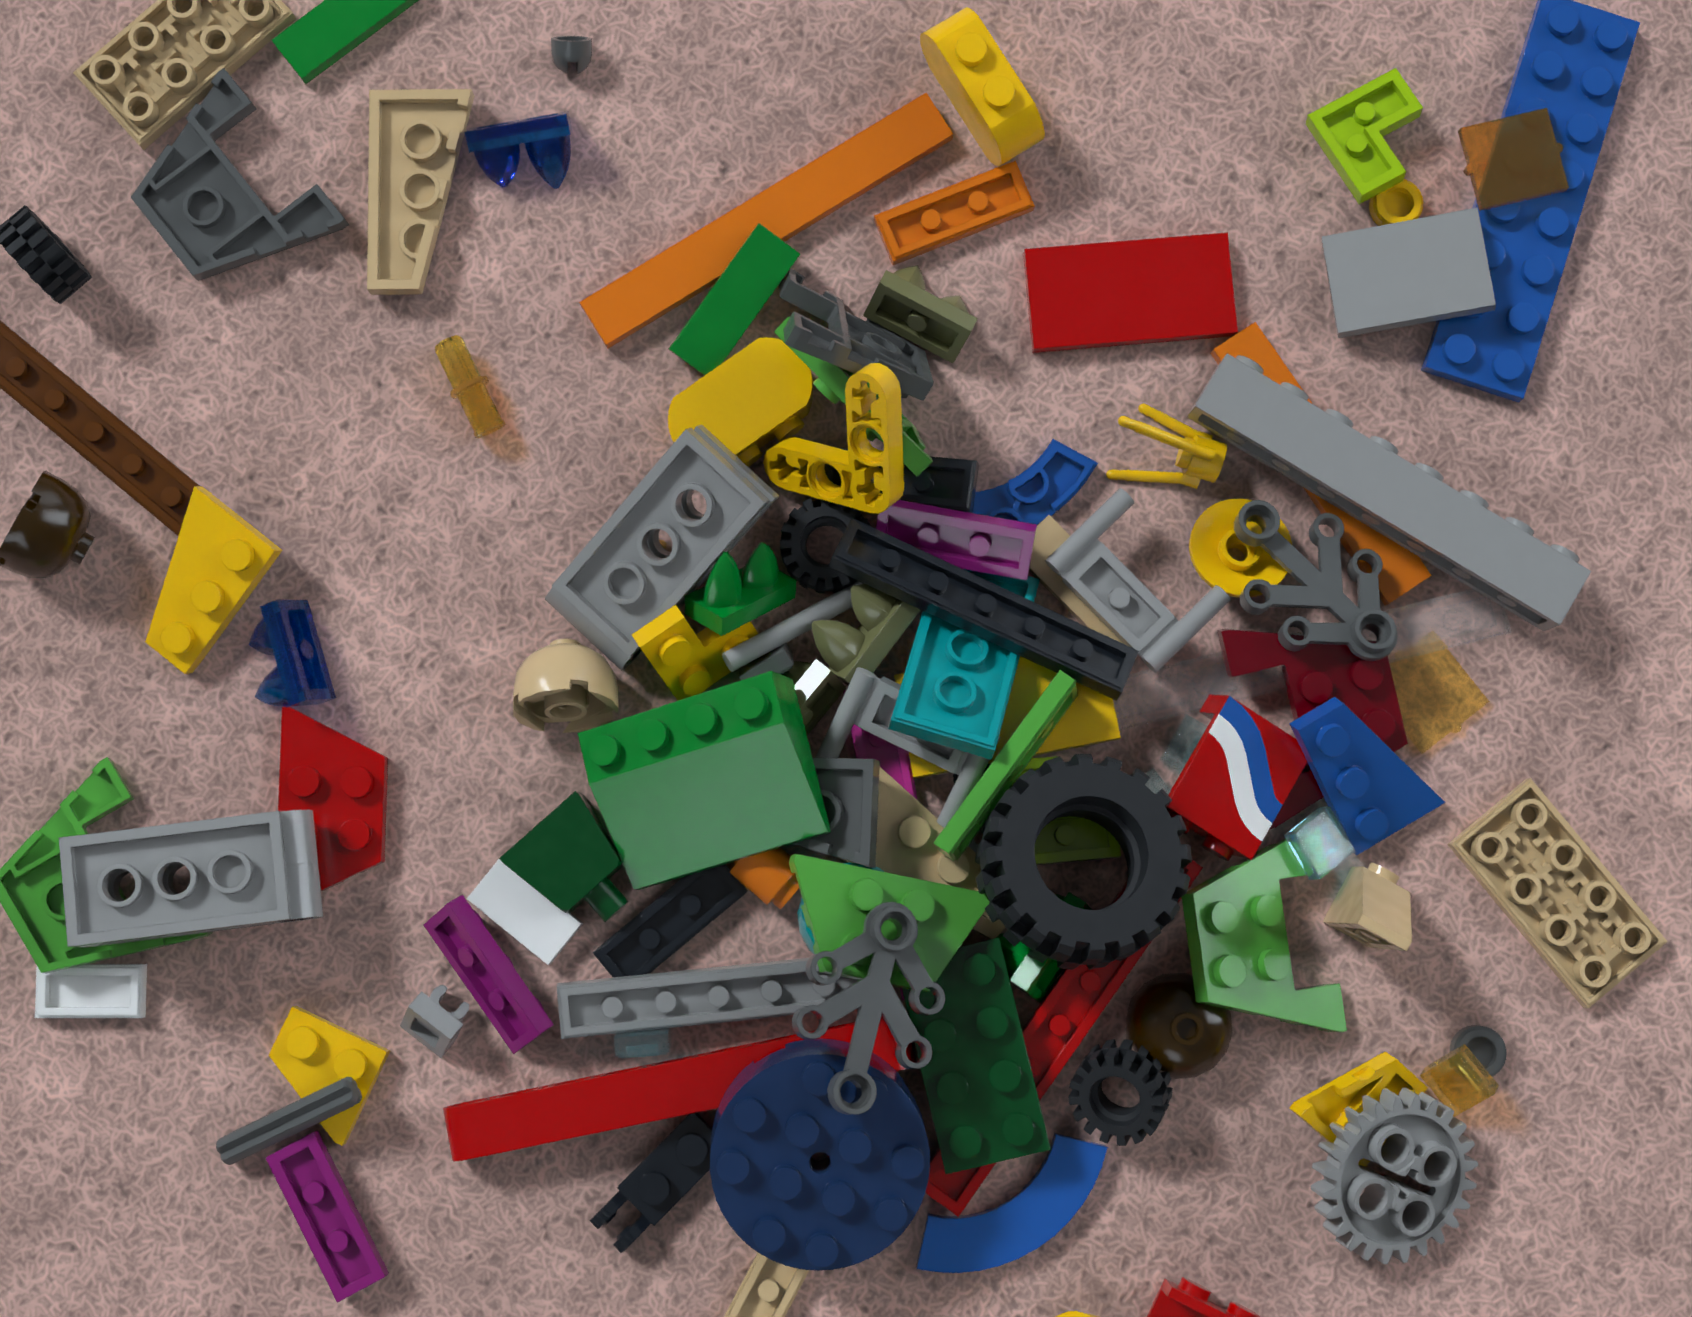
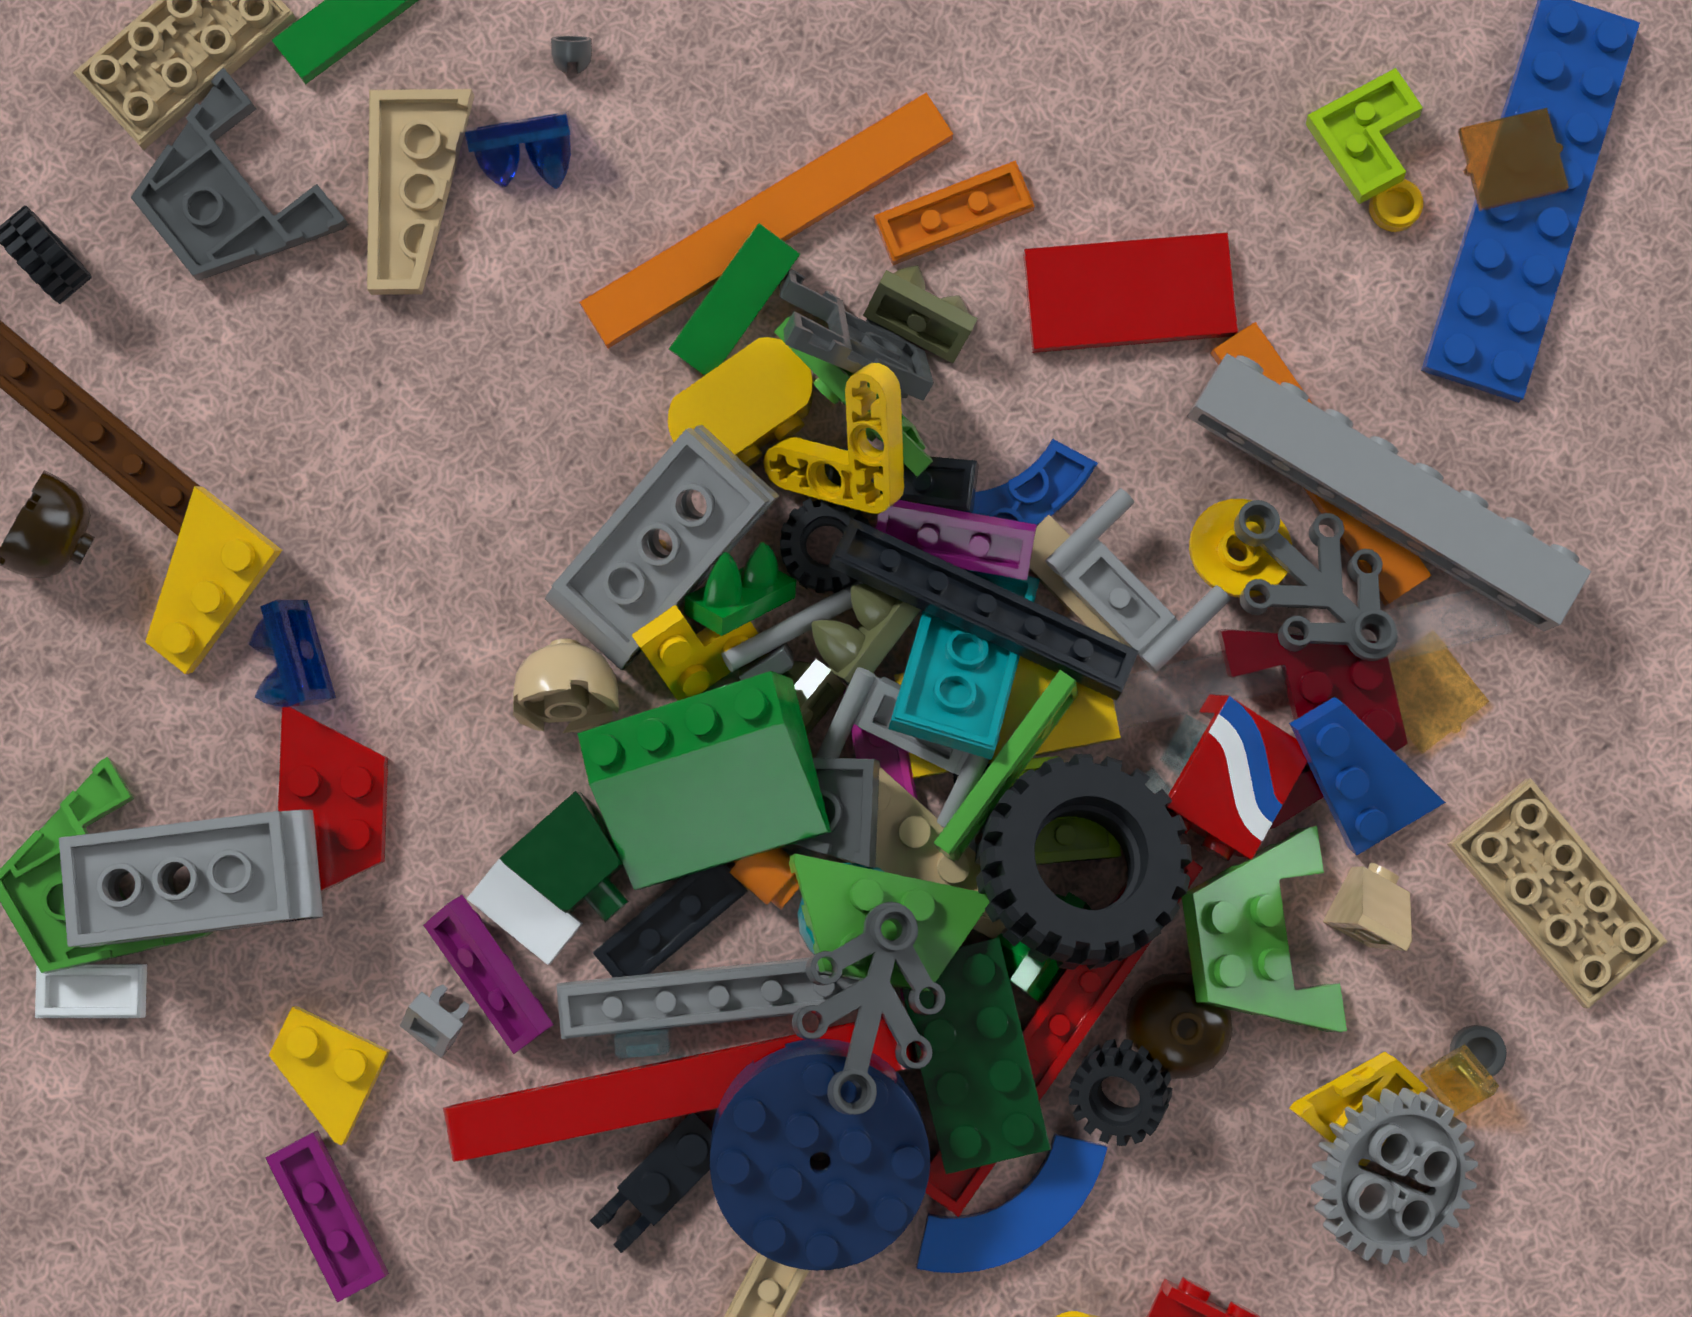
dark grey axle [216,1077,362,1165] -> none
clear yellow axle [435,335,506,438] -> none
yellow brick [920,7,1045,166] -> none
yellow plant [1106,403,1227,489] -> none
clear light blue tile [1284,806,1355,880] -> none
light grey tile [1322,207,1496,338] -> none

